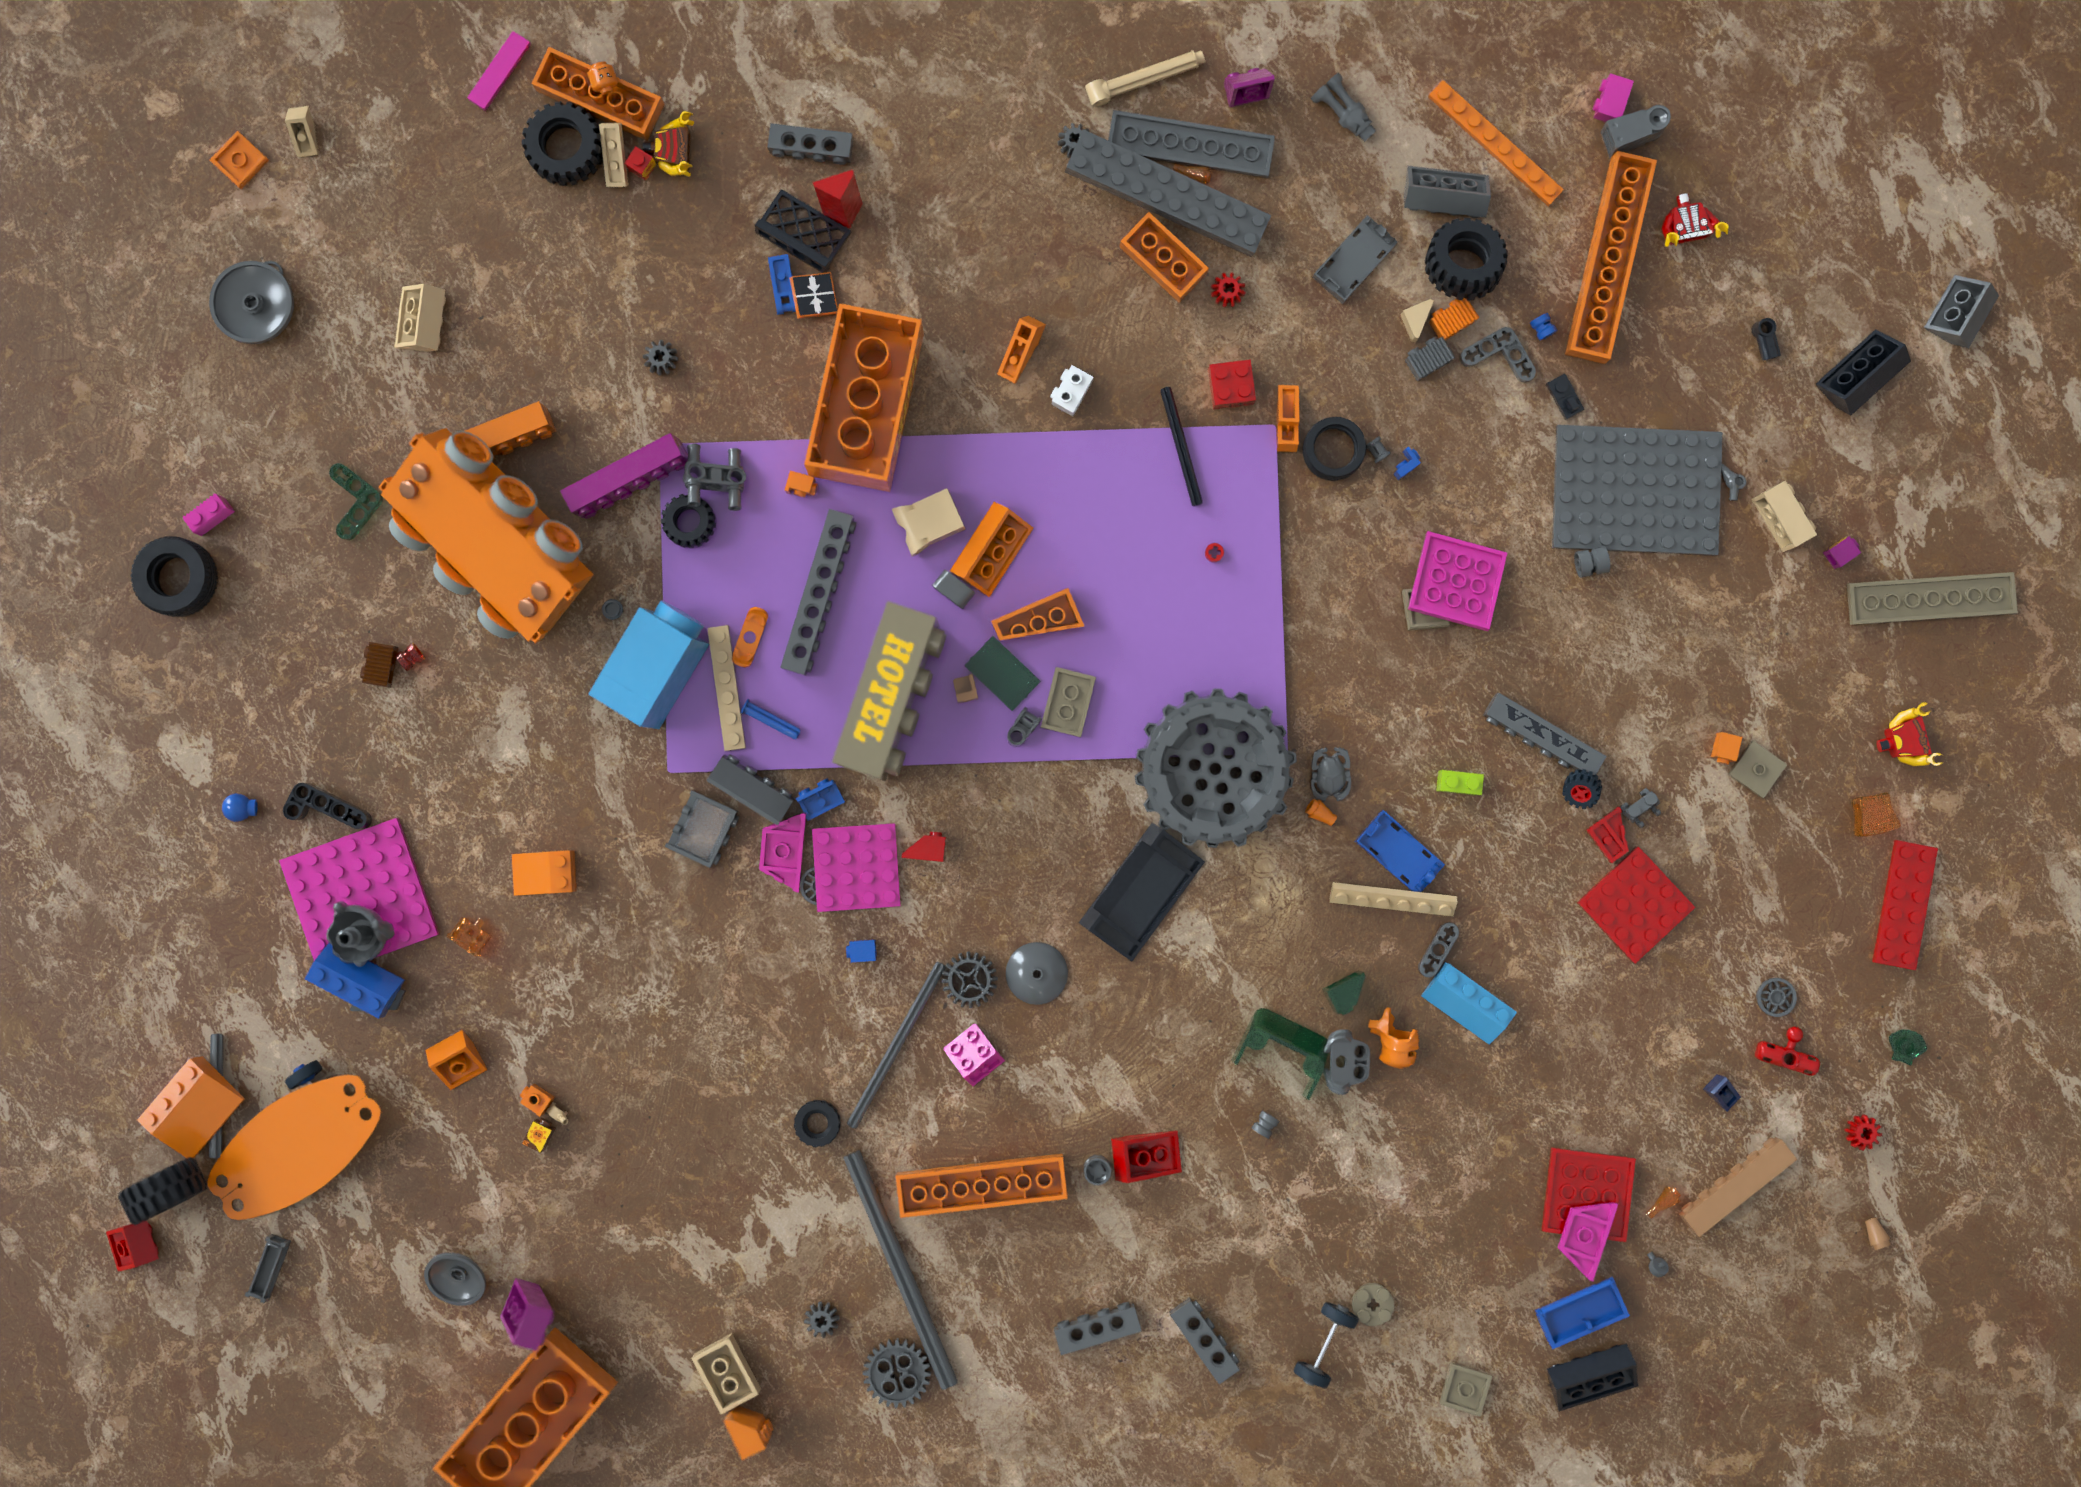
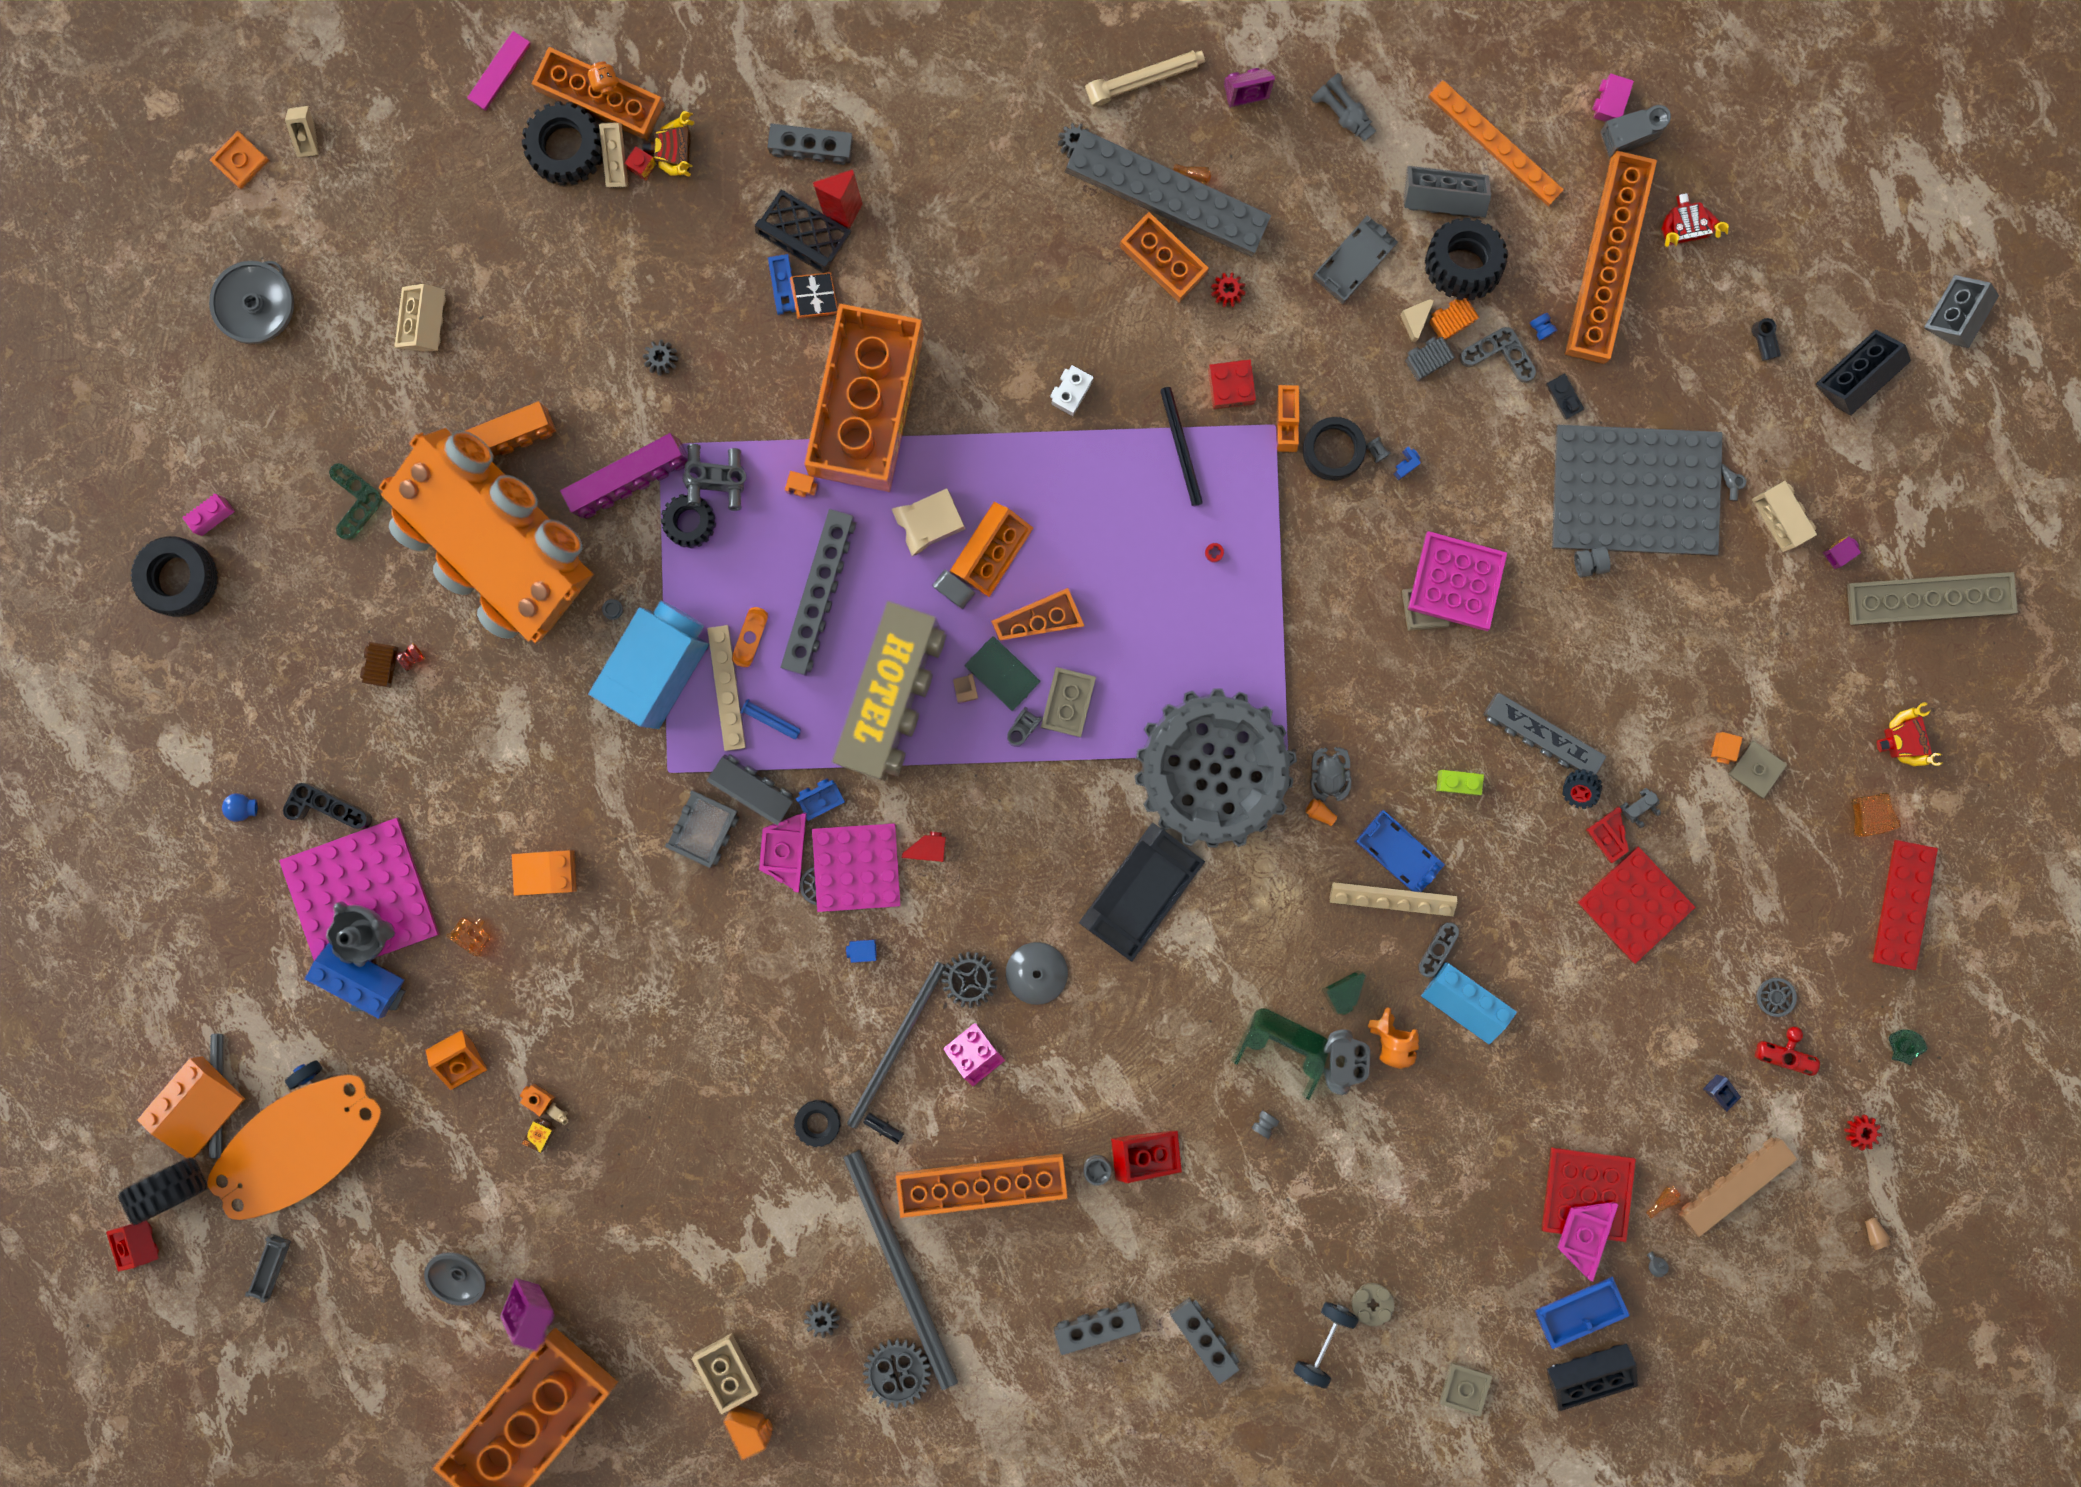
orange slope [997,316,1046,383] -> none
dark grey plate [1108,110,1275,178] -> none
none -> black axle [864,1113,904,1145]

